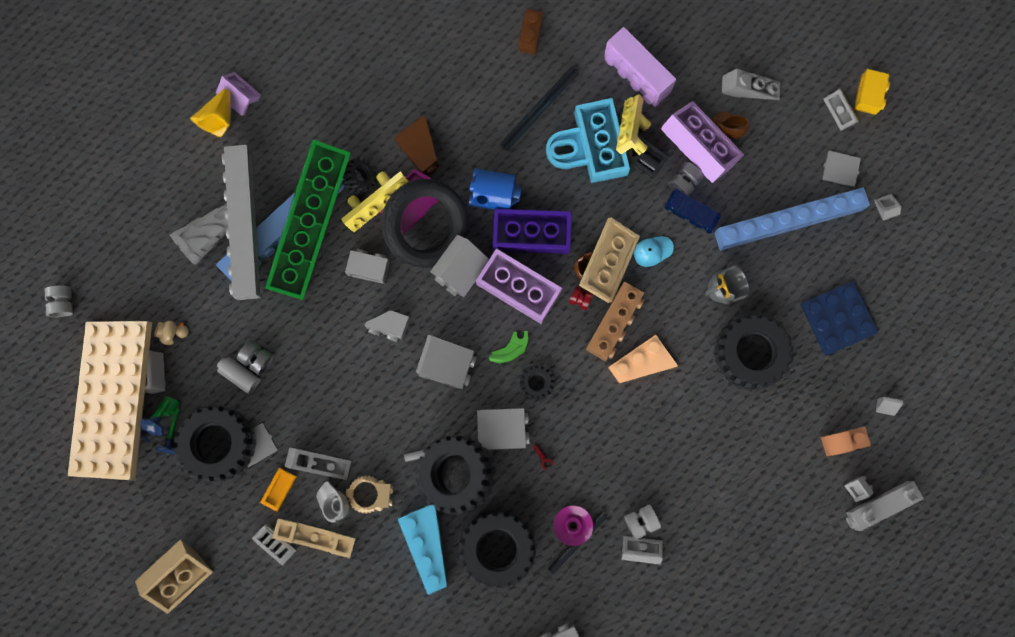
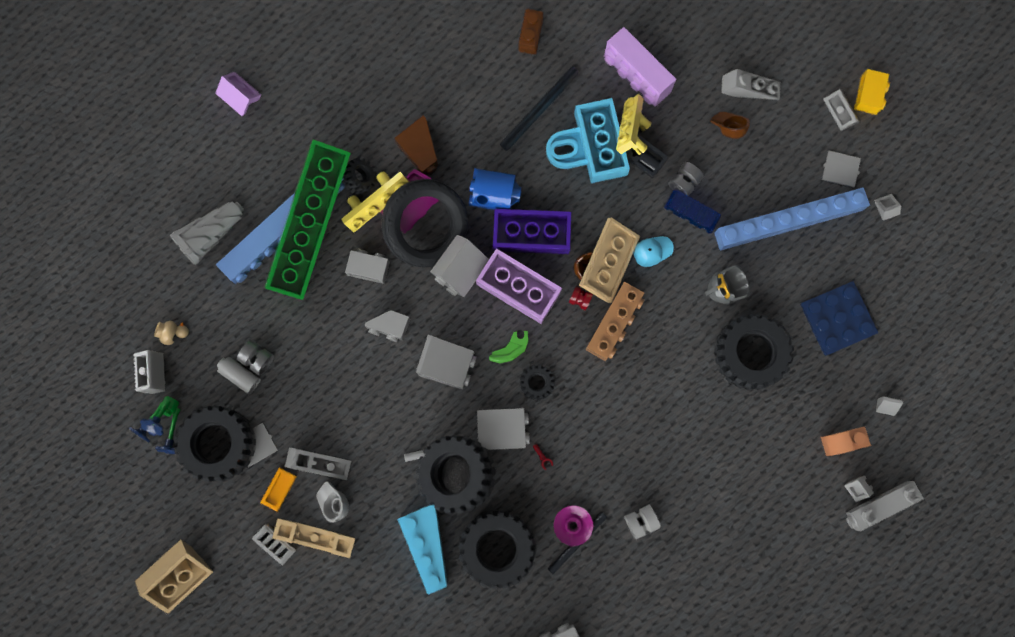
light grey wheel [44,286,73,317] -> none
tan plate [68,321,152,480] -> none
yellow hat [190,88,231,137] -> none
light grey brick [222,145,261,300] -> none
tan piece [346,475,393,514] -> none
light nougat wing [608,335,678,383] -> none
light grey slope [621,536,663,564] -> none
lavender brick [661,101,744,183] -> none

